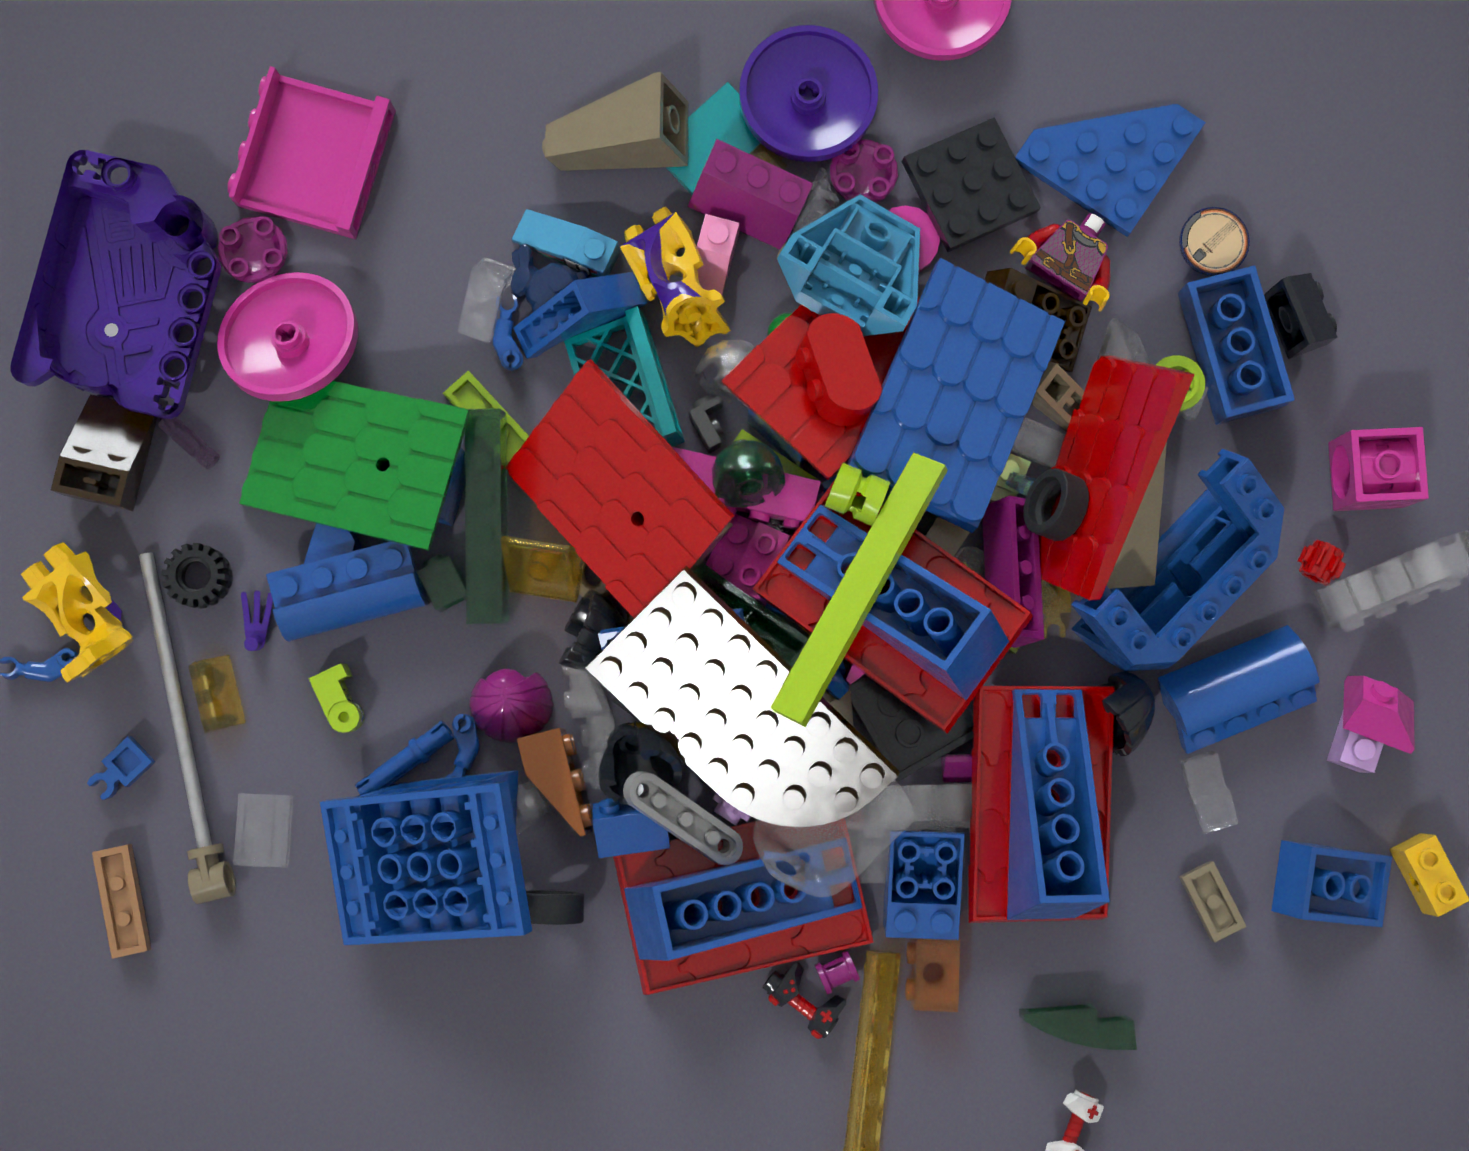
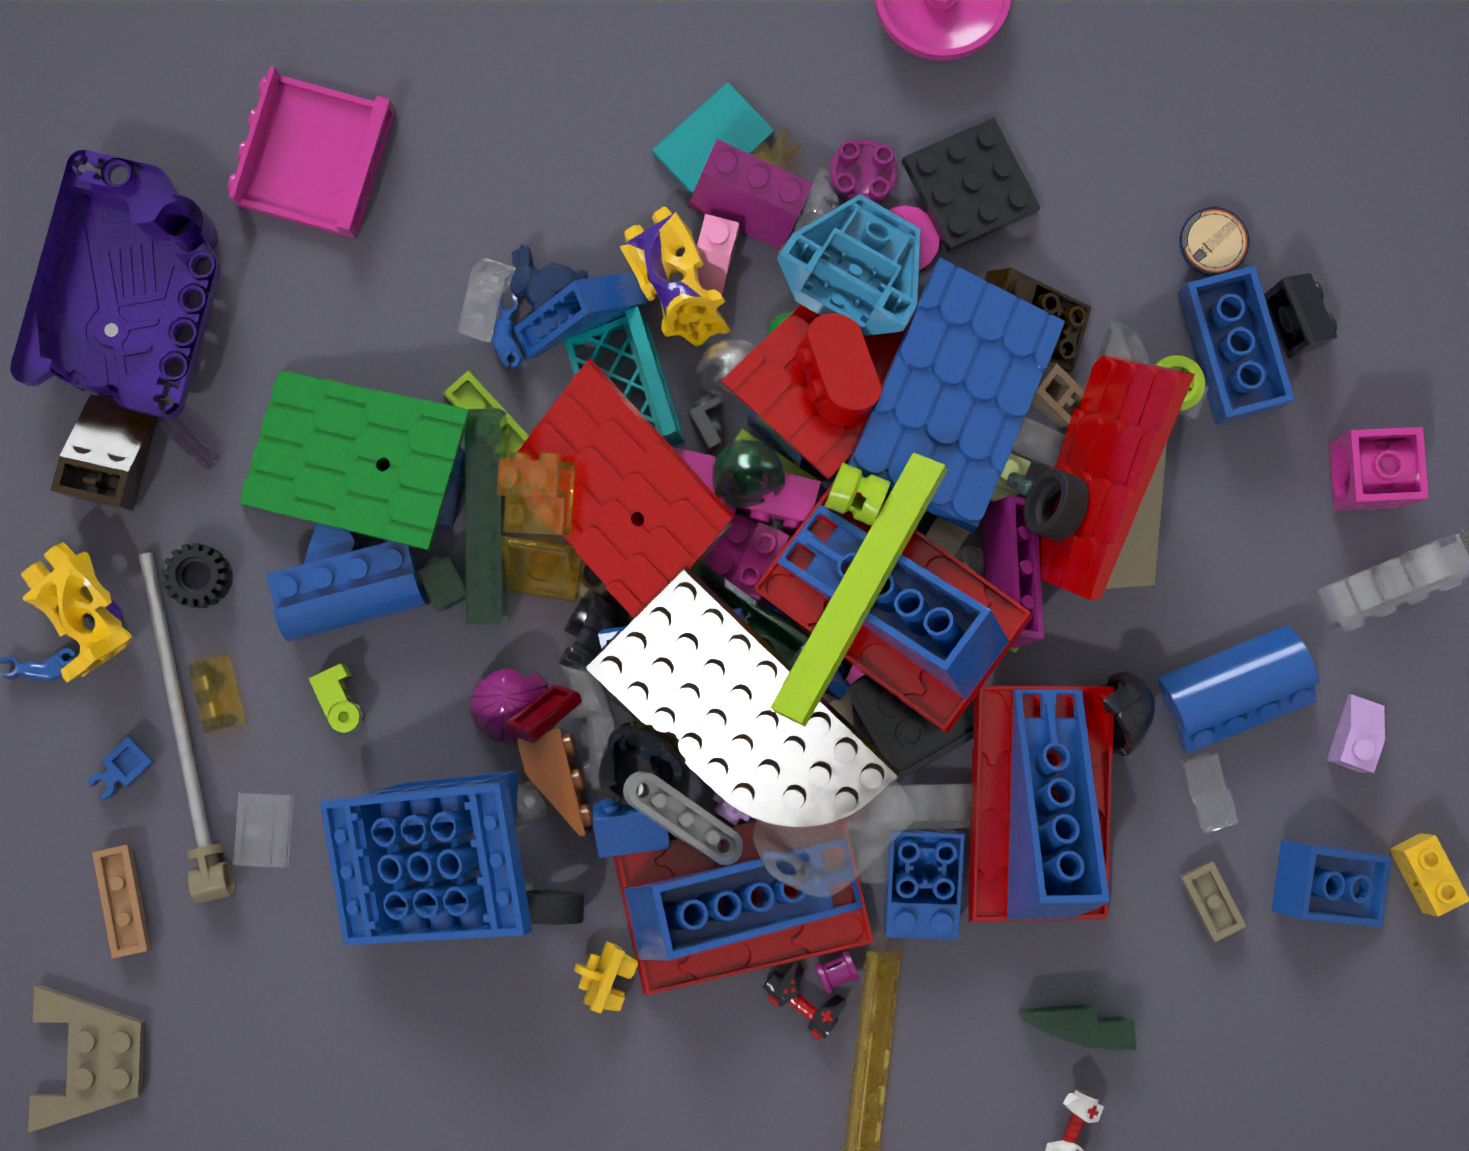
dark pink dish [217,272,358,401] -> none
magenta dish [218,216,288,283] -> none
dark purple piece [241,590,273,651] -> none
blue pin [355,720,455,795] -> none
blue arm [445,713,480,778] -> none
dark azure slope [511,209,620,278] -> none
dark tan slope [542,72,688,171] -> none
dark purple dish [739,25,878,162] -> none
clear orange brick [905,938,960,1012] -> none
magenta slope [941,754,972,782] -> none
torso [1010,213,1111,312] -> none
blue plate [1015,104,1206,237] -> none
clear yellow plate [1041,579,1071,638] -> none
blue wedge [1071,449,1285,672] -> none
red gear [1297,540,1346,586] -> none
dark pink slope [1343,676,1415,754] -> none
none -> dark tan wing [28,984,145,1133]
none -> clear yellow plate [497,453,575,536]
none -> dark red tile [505,684,582,743]
none -> yellow hips [573,941,638,1014]

